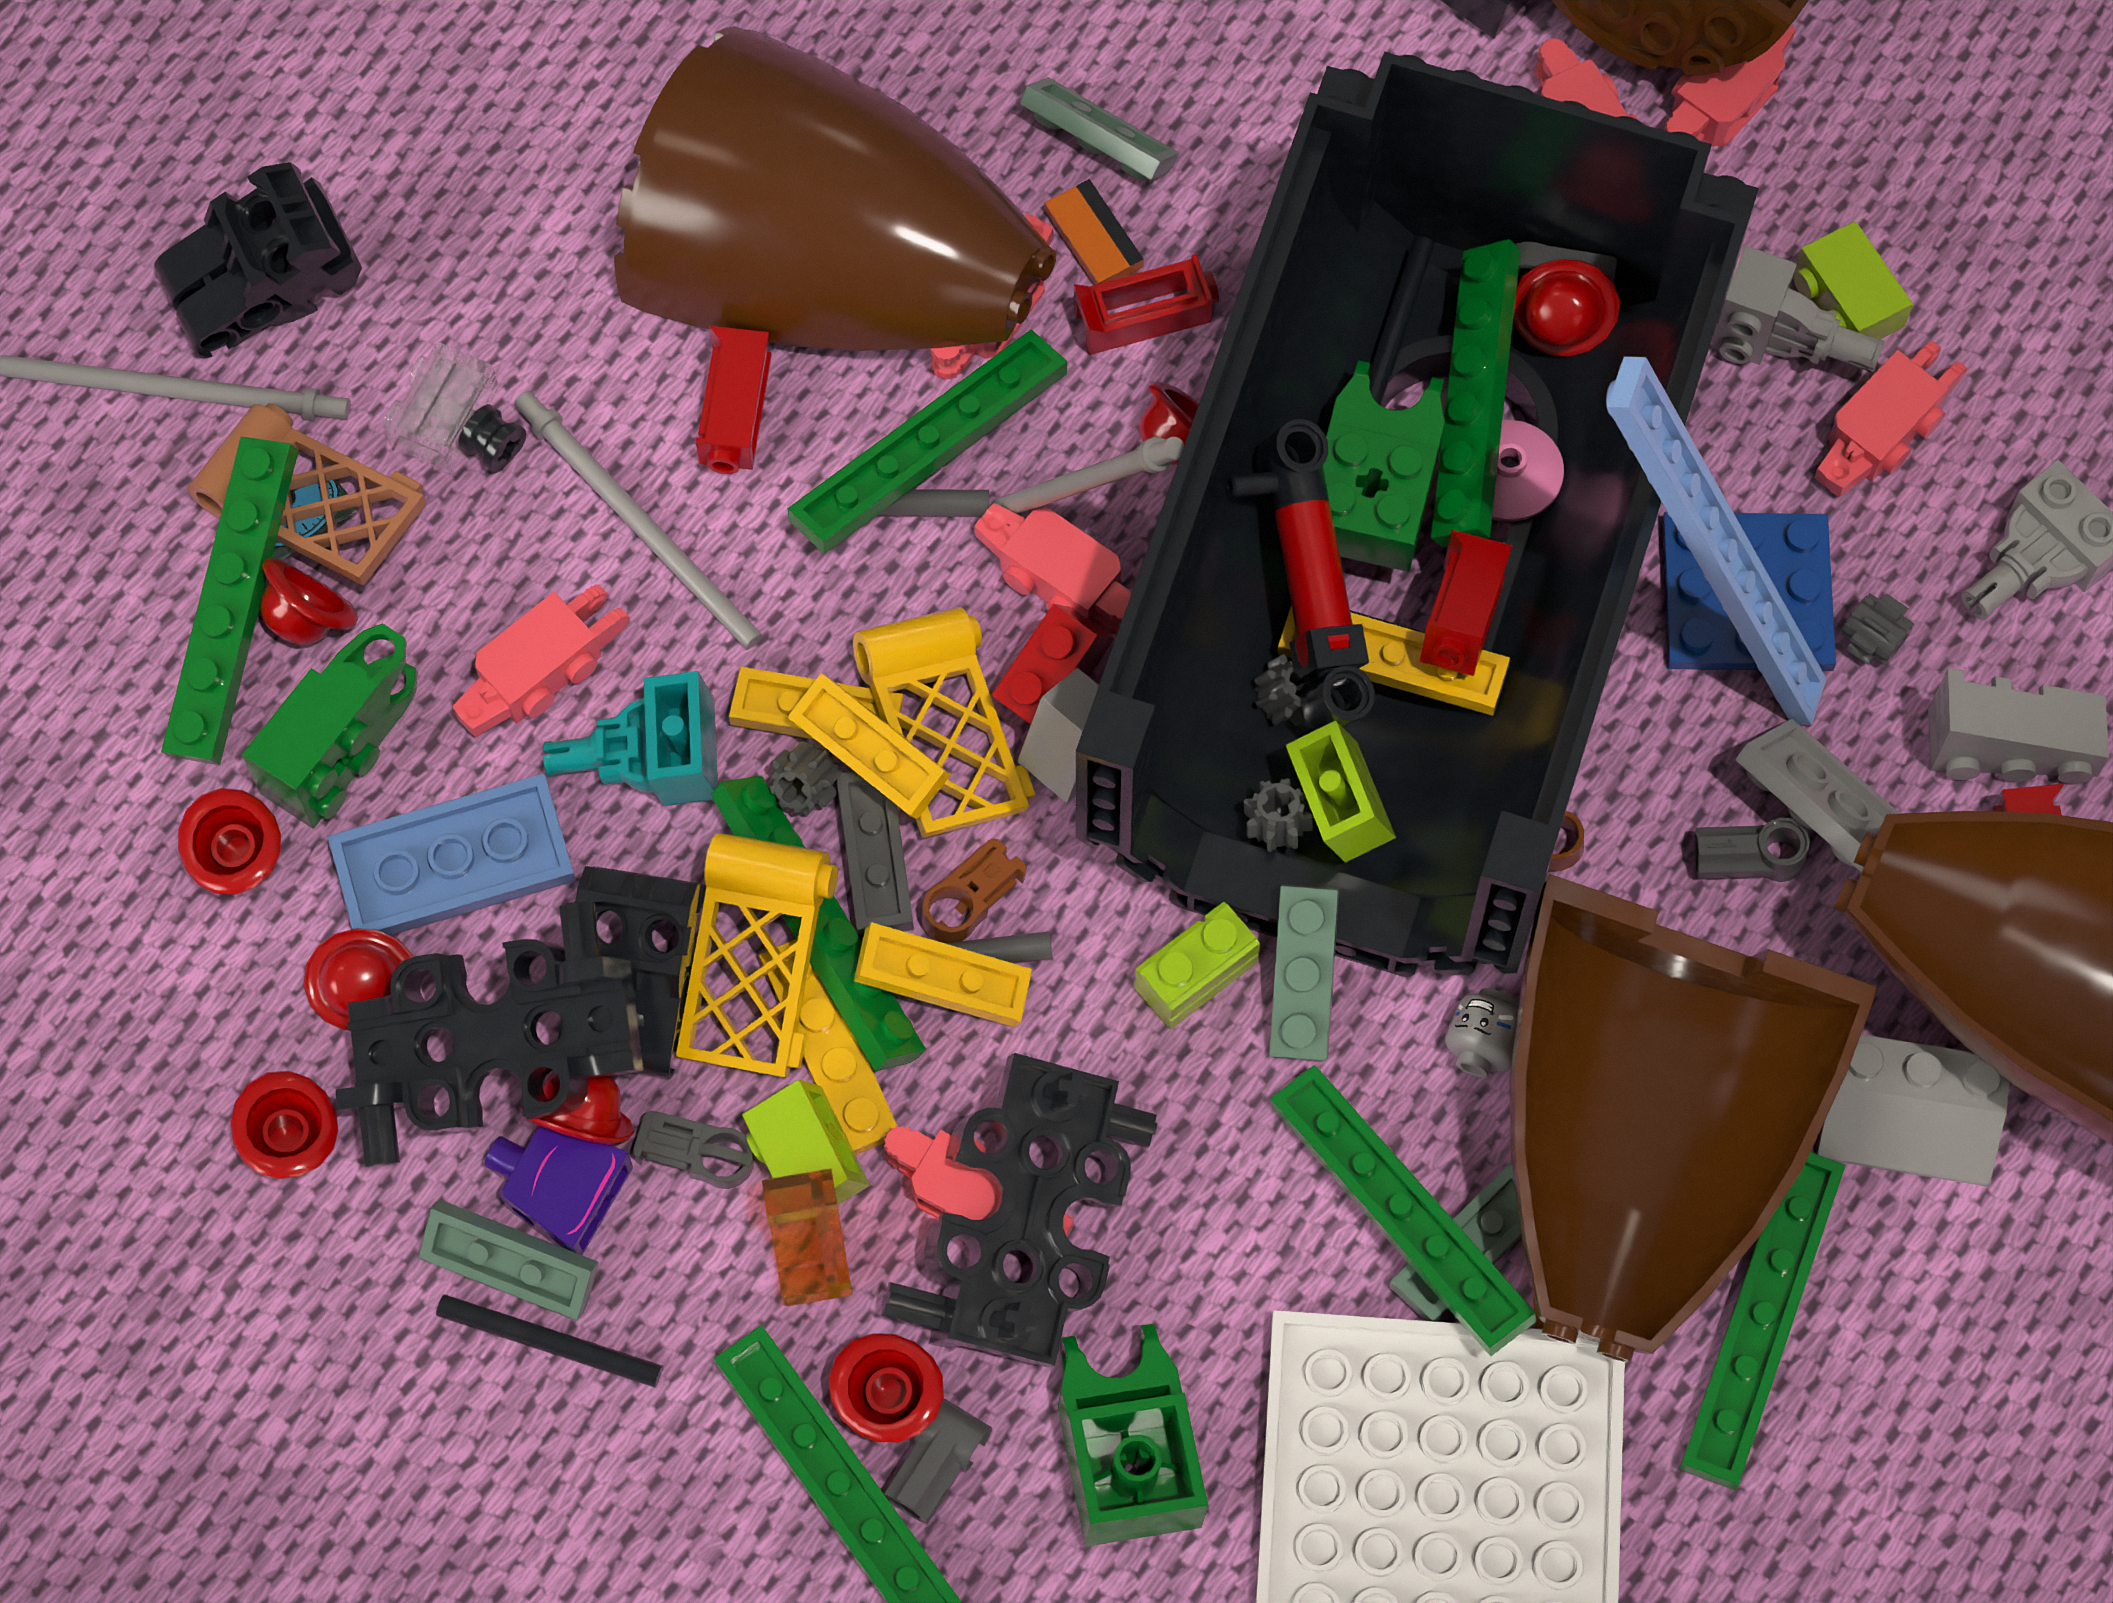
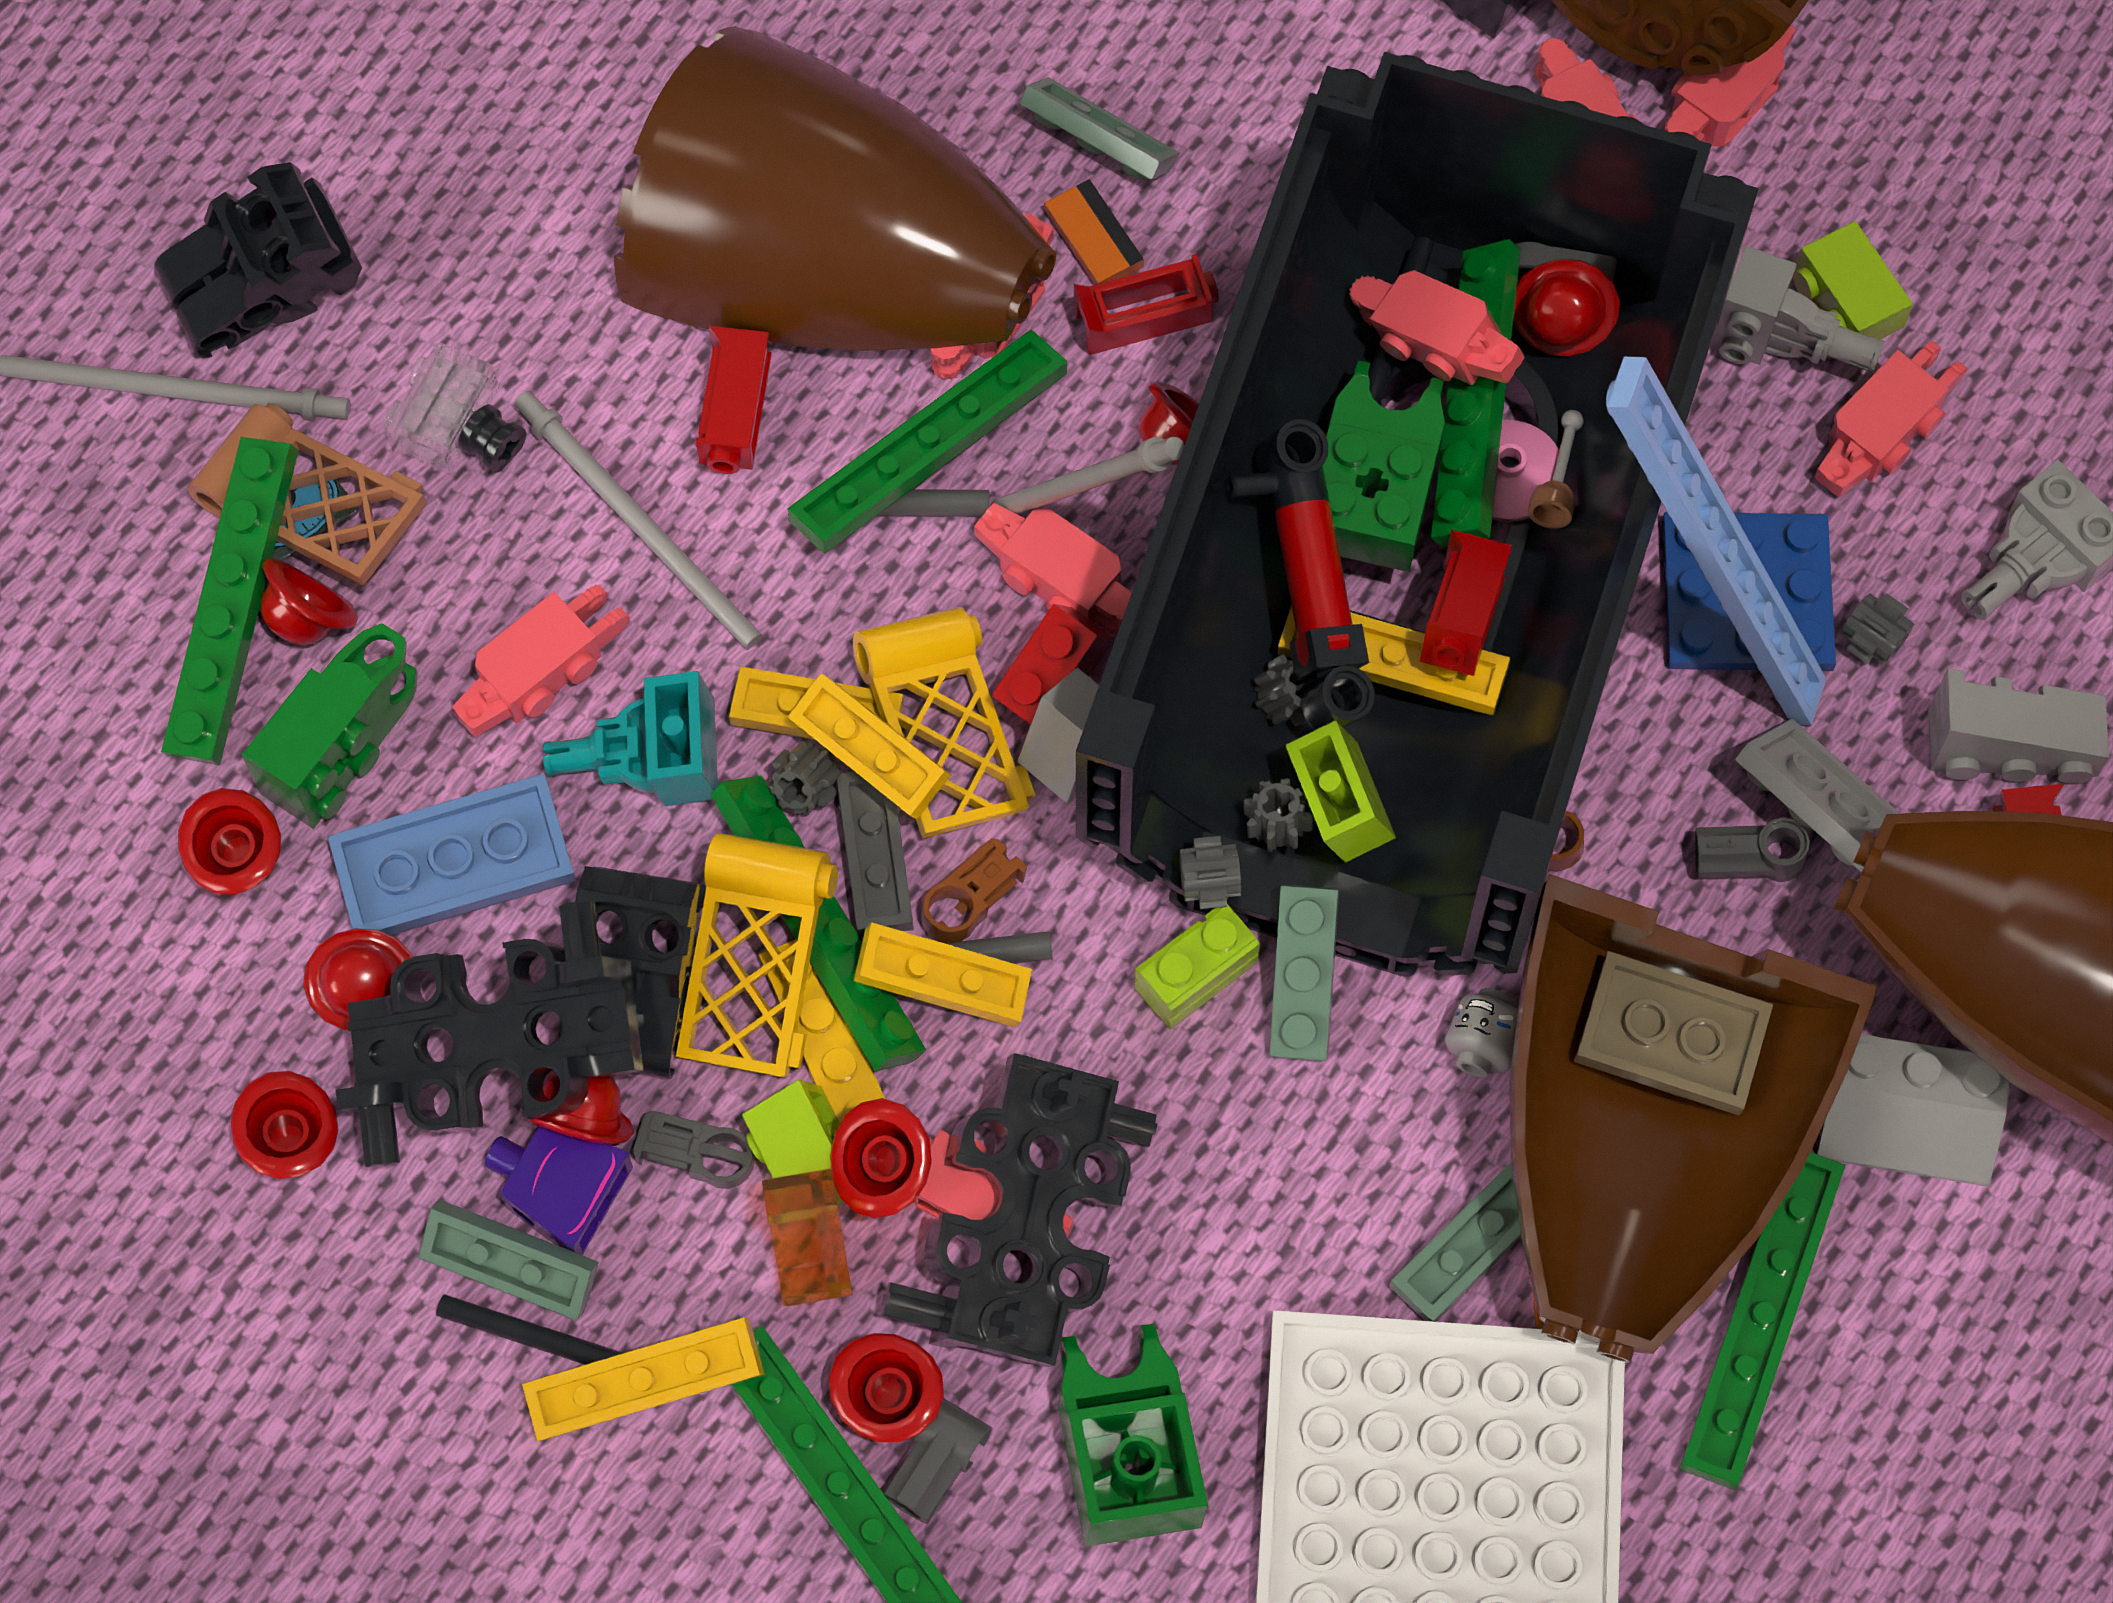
green plate [1270,1065,1537,1357] -> none
none -> yellow plate [522,1317,765,1441]
none -> red hat [830,1098,932,1218]
none -> dark grey gear [1179,836,1241,909]
none -> coral hinge [1349,270,1525,386]
none -> nougat hinge [1528,410,1583,529]
none -> dark tan plate [1574,951,1773,1116]

